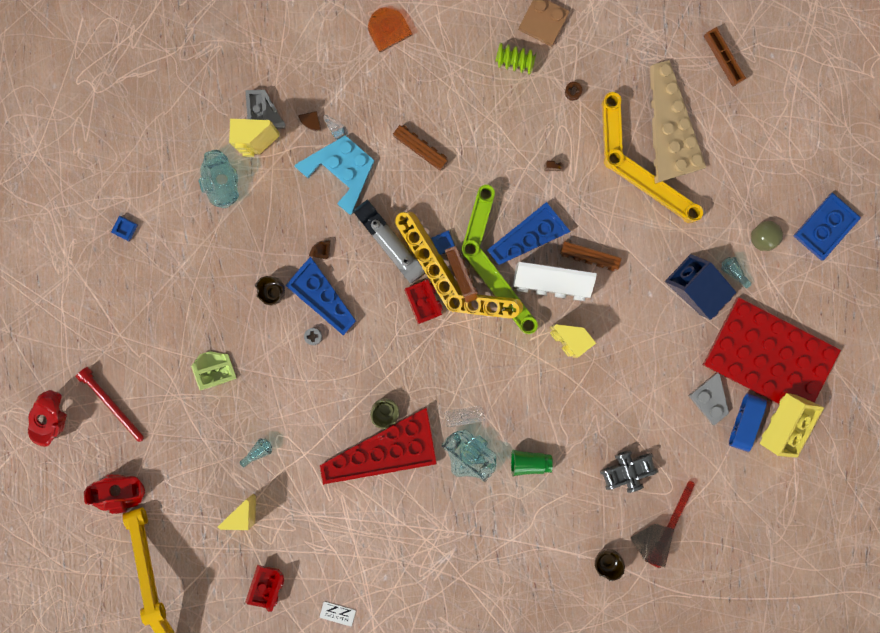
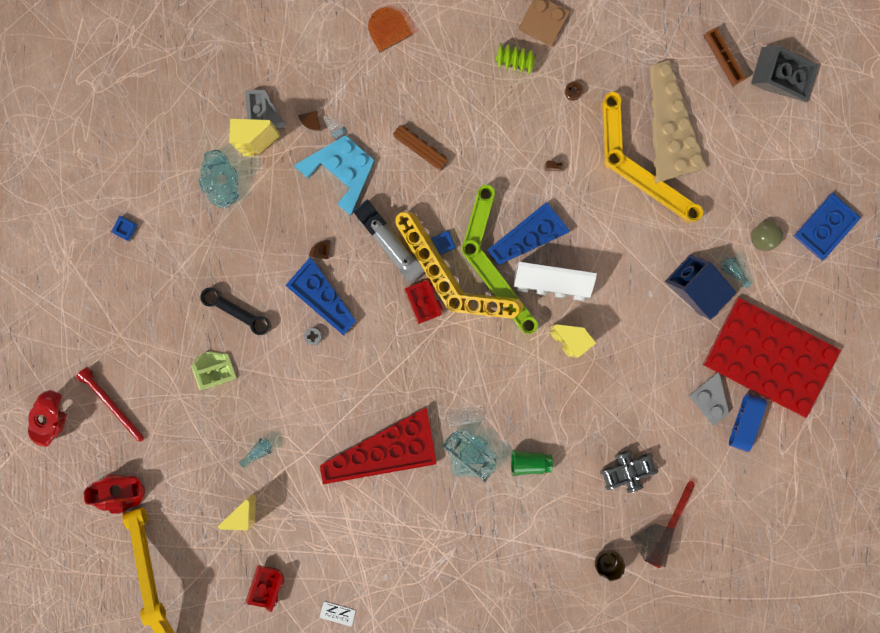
dark brown hair [255,276,285,306] -> none
olive hair [370,398,400,429] -> none
dark orange piece [445,246,478,303] -> none
dark orange piece [560,241,622,272] -> none
light yellow slope [760,393,824,458] -> none
none -> black piece [200,287,271,335]
none -> dark grey slope [751,45,819,102]

